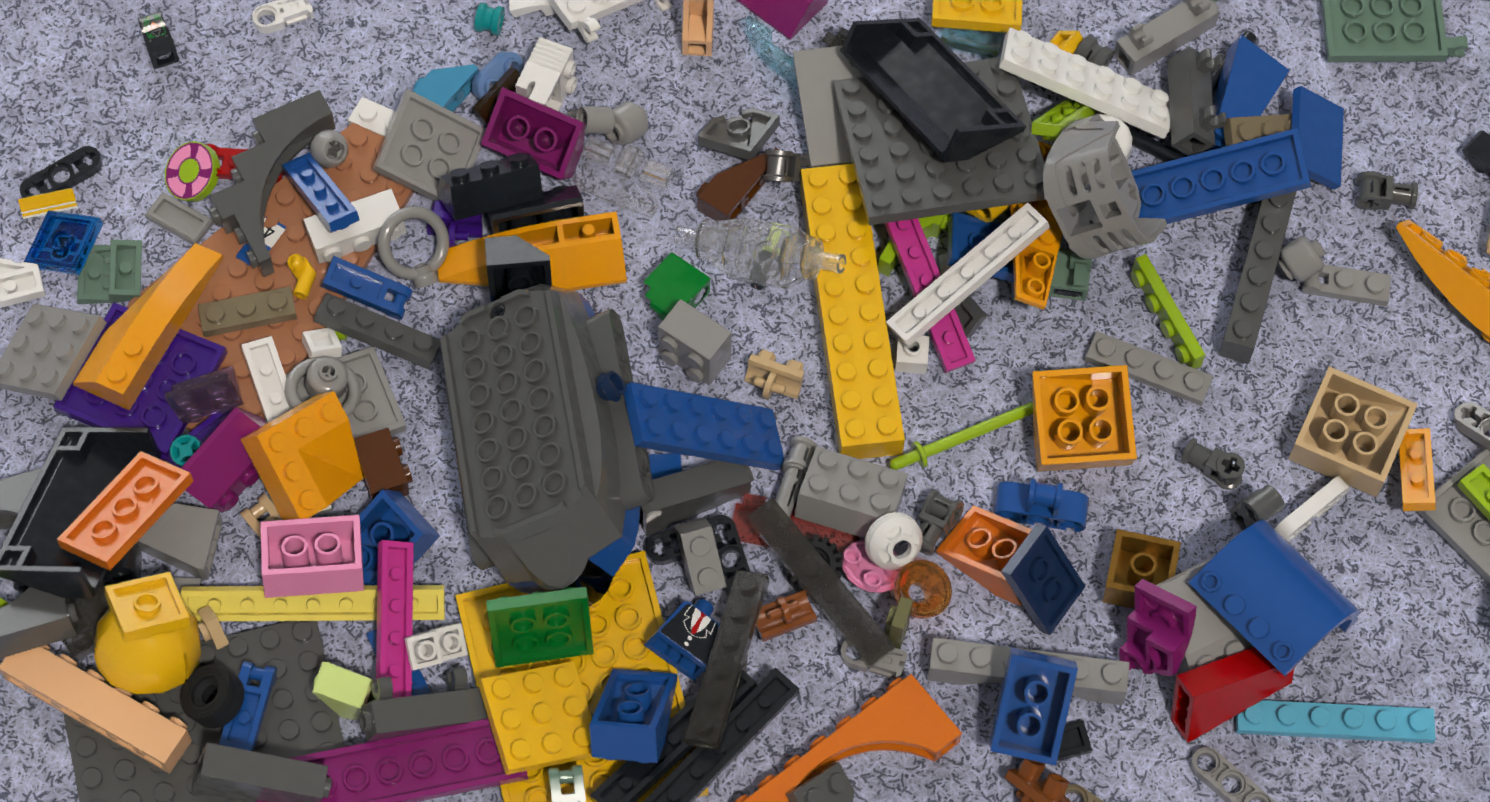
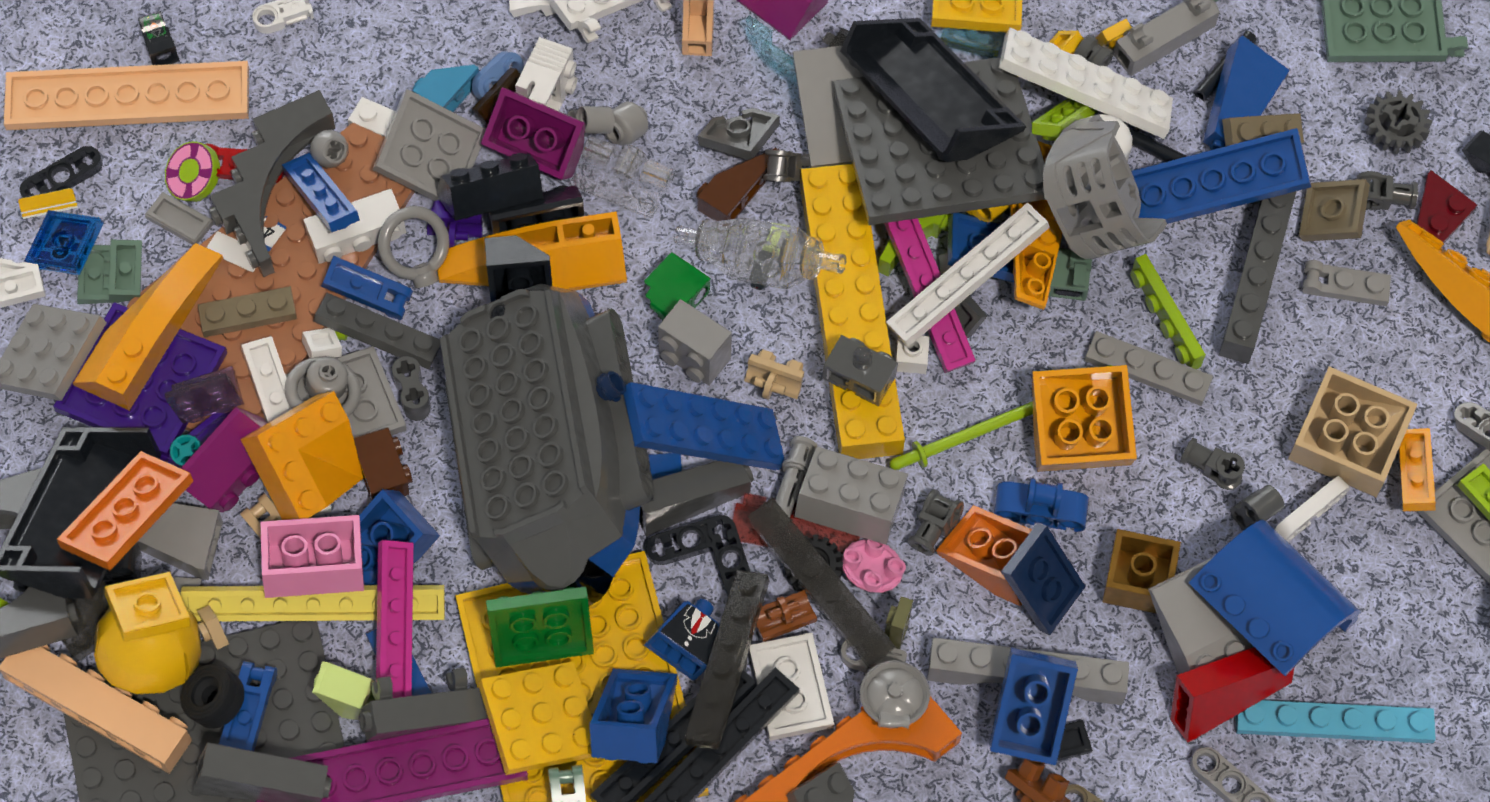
yellow arm [287,253,316,300] -> none
white slope [404,623,468,670] -> none
teal wheel [474,2,505,36] -> none
light grey brick [674,517,726,596] -> none
white piece [865,512,923,570] -> none
clear orange piece [894,560,952,619] -> none
magenta slope [1119,579,1197,676] -> none
dark grey brick [1167,46,1226,156] -> none
light grey head [1278,236,1326,282] -> none
blue tile [1292,86,1344,189] -> none
none -> light nougat plate [4,61,249,130]
none -> white sticker [206,231,256,272]
none -> dark grey axle [392,356,431,421]
none -> white plate [748,633,834,741]
none -> dark grey piece [822,335,898,406]
none -> light grey piece [860,661,930,729]
none -> yellow plate [1096,18,1132,49]
none -> dark tan plate [1299,179,1370,242]
none -> dark grey gear [1364,91,1432,154]
none -> dark red wing [1416,170,1478,243]

